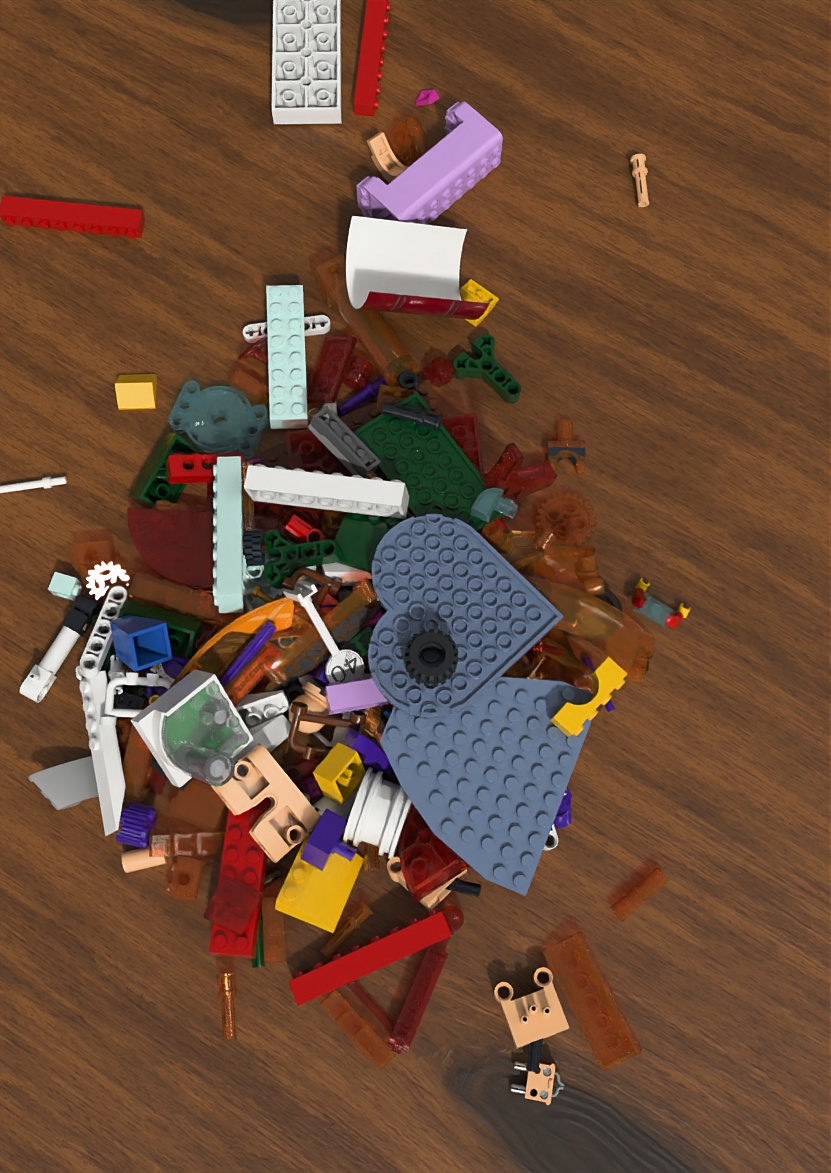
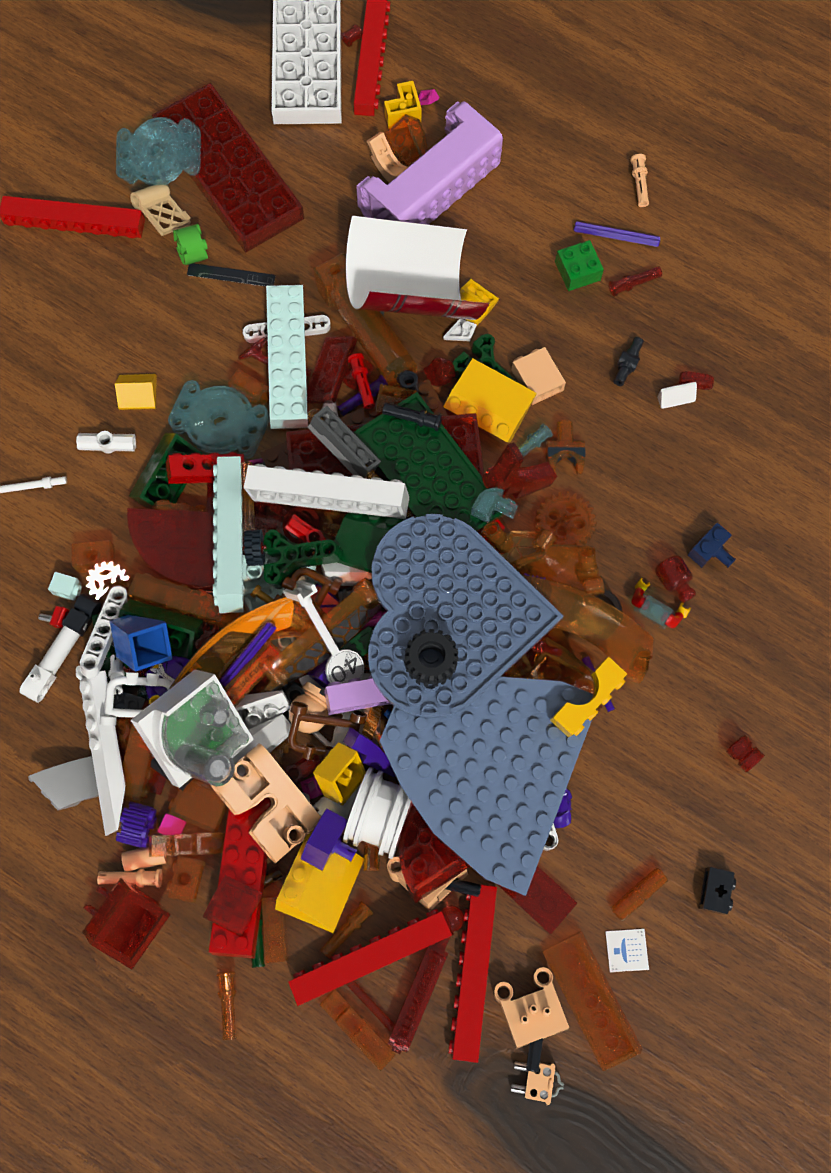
none -> red piece [38,606,70,629]
none -> white piece [76,431,136,454]
none -> clear red piece [82,878,171,970]
none -> light nougat pin [97,869,163,888]
none -> clear light blue piece [116,117,201,186]
none -> tan piece [130,182,191,236]
none -> clear red brick [152,83,305,253]
none -> dark pink slope [157,813,187,841]
none -> bright green brick [173,224,208,265]
none -> black sticker [187,263,276,286]
none -> clear red bush [341,24,363,47]
none -> red pin [347,353,375,409]
none -> yellow brick [384,81,422,129]
none -> white piece [443,319,477,341]
none -> yellow slope [443,358,537,442]
none -> red brick [448,885,497,1063]
none -> clear red tile [495,866,577,935]
none -> clear light blue pin [502,424,553,469]
none -> light nougat brick [511,347,566,405]
none -> green brick [555,240,604,291]
none -> dark purple axle [574,221,660,247]
none -> white sticker [606,929,649,972]
none -> clear red pin [609,266,662,296]
none -> black pin [613,337,644,386]
none -> clear red piece [655,555,696,603]
none -> white slope [657,382,697,409]
none -> clear red beam [679,371,714,390]
none -> dark blue brick [687,523,736,568]
none -> black brick [699,867,736,915]
none -> clear red wheel [726,734,765,773]

